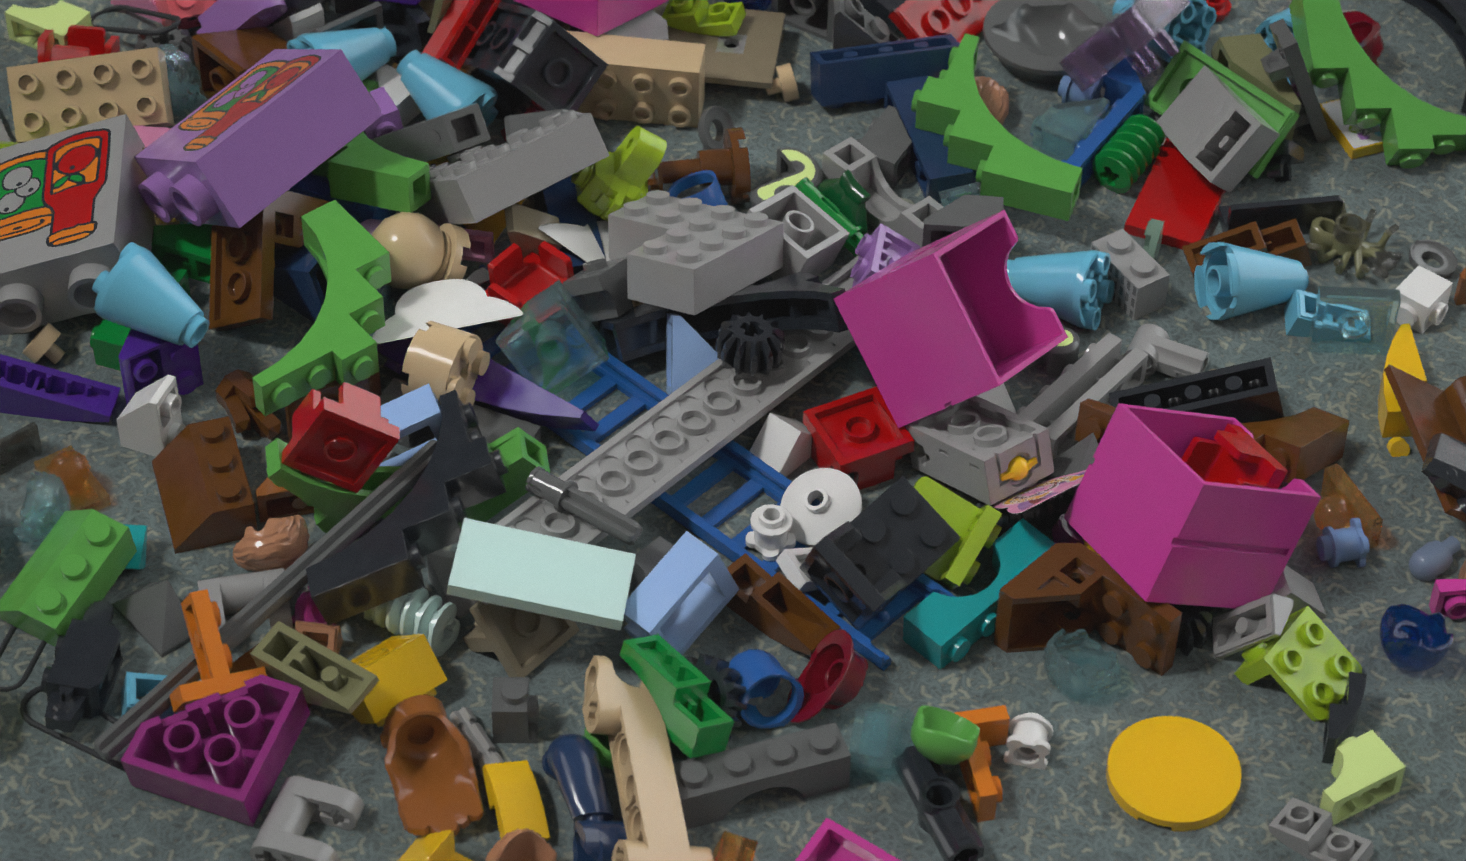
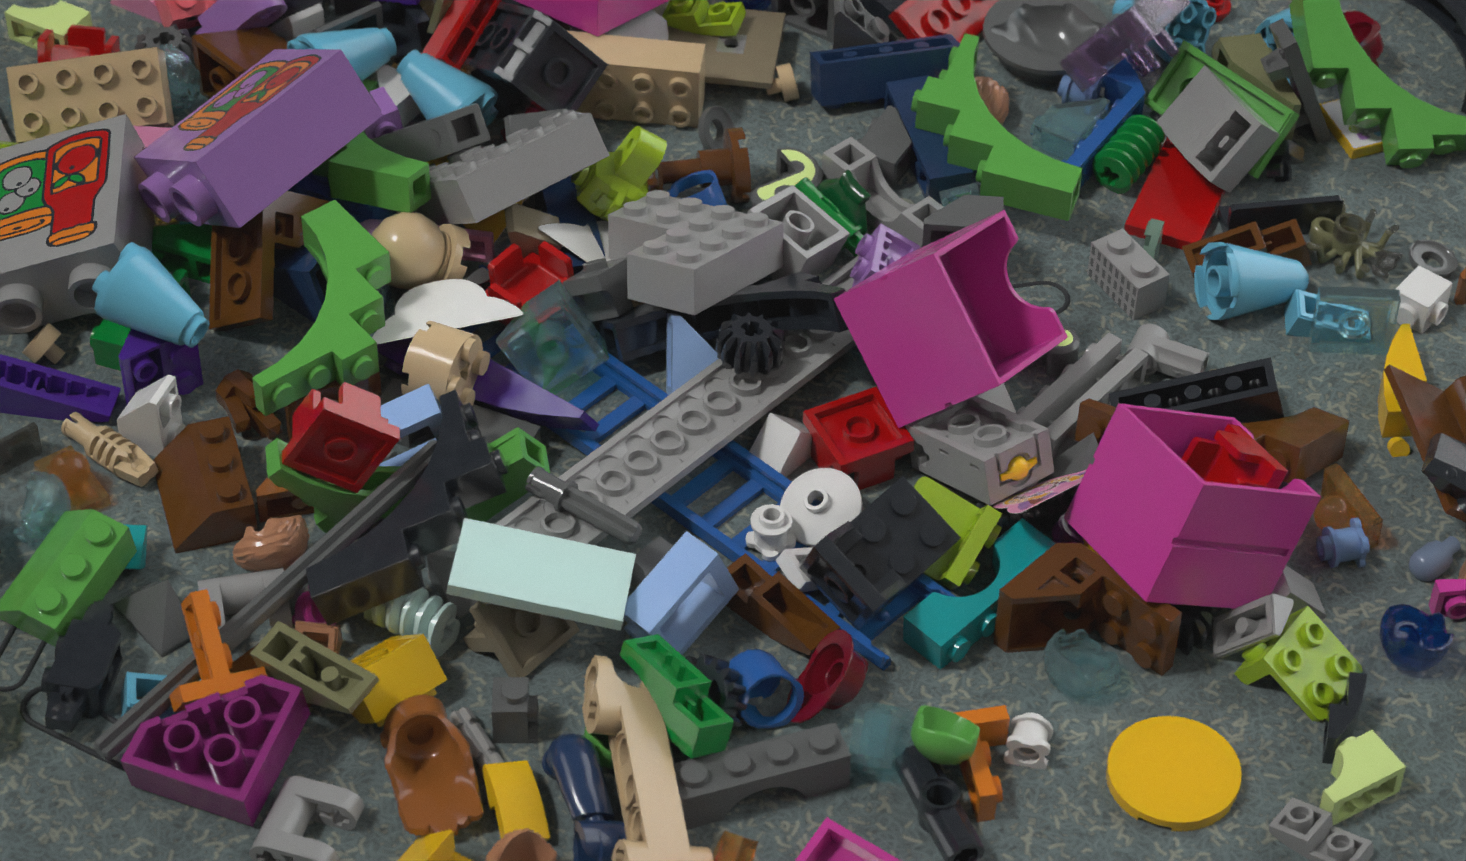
black piece [91,5,181,36] -> none
medium azure cone [1007,250,1114,331] -> none
none -> tan hinge [61,412,158,487]

